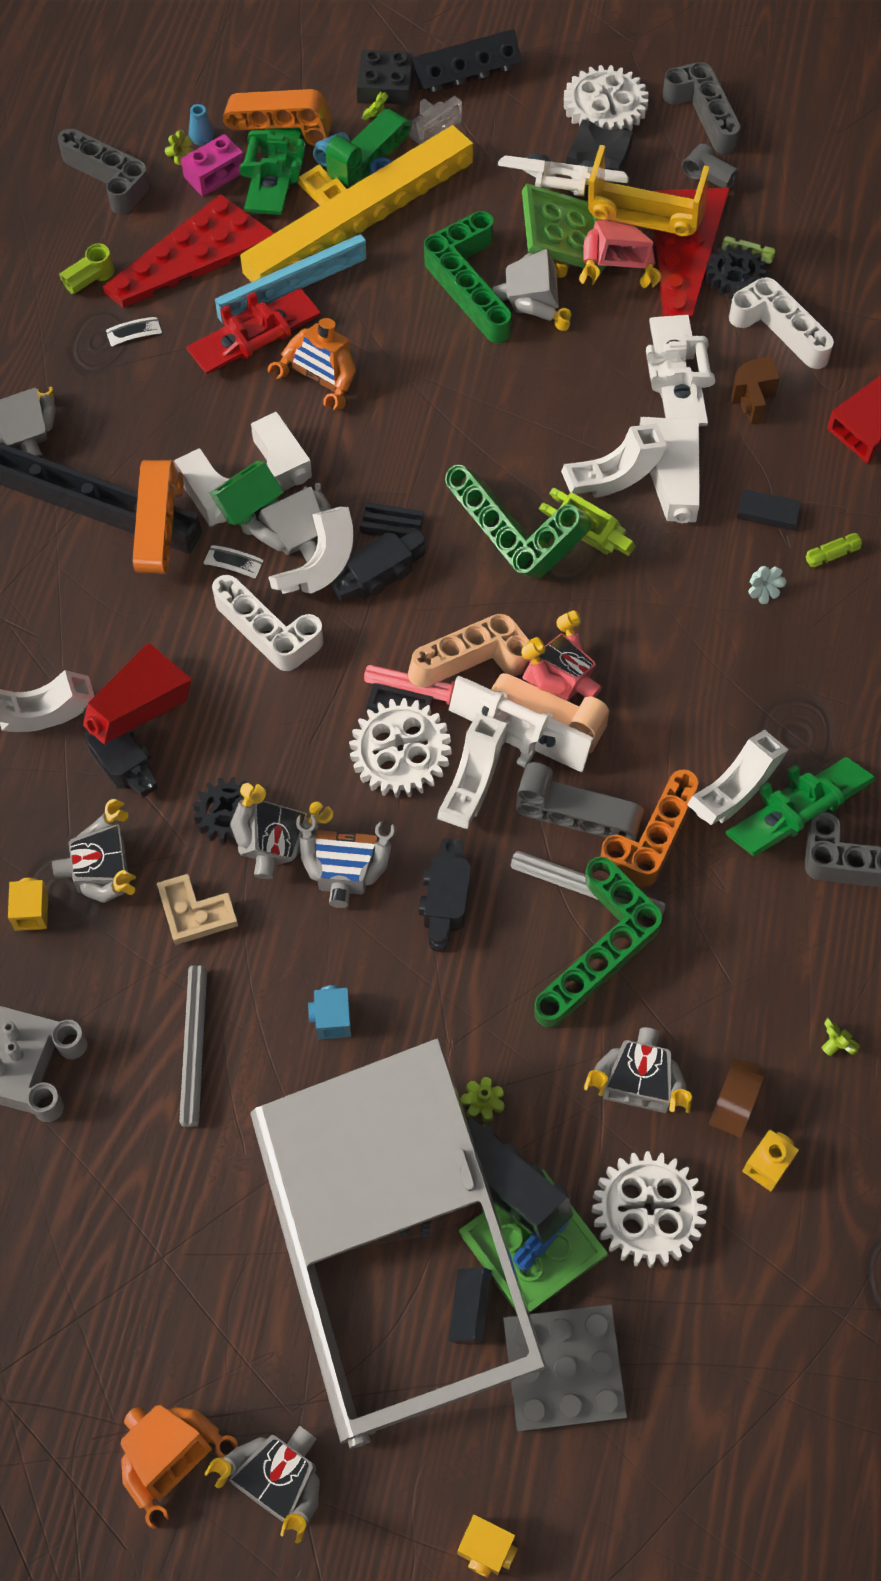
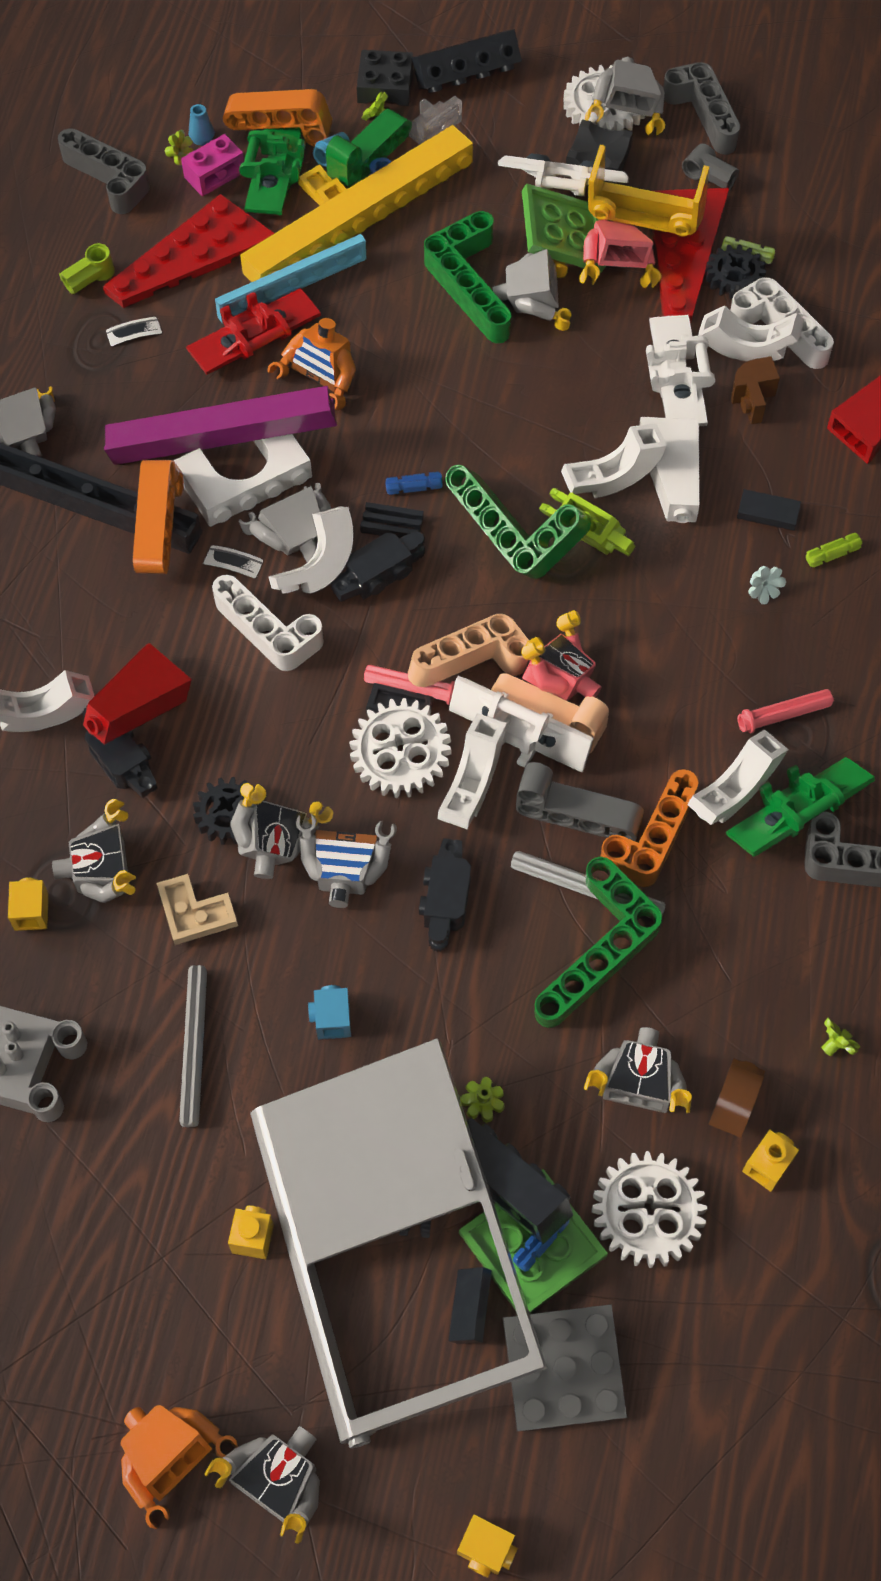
green brick [209,460,284,526] -> none
none -> magenta tile [104,386,337,465]
none -> yellow brick [228,1206,274,1259]
none -> blue axle [385,471,443,495]
none -> light grey torso [585,57,665,135]
none -> white arch [698,306,804,362]
none -> coral axle [737,689,834,734]

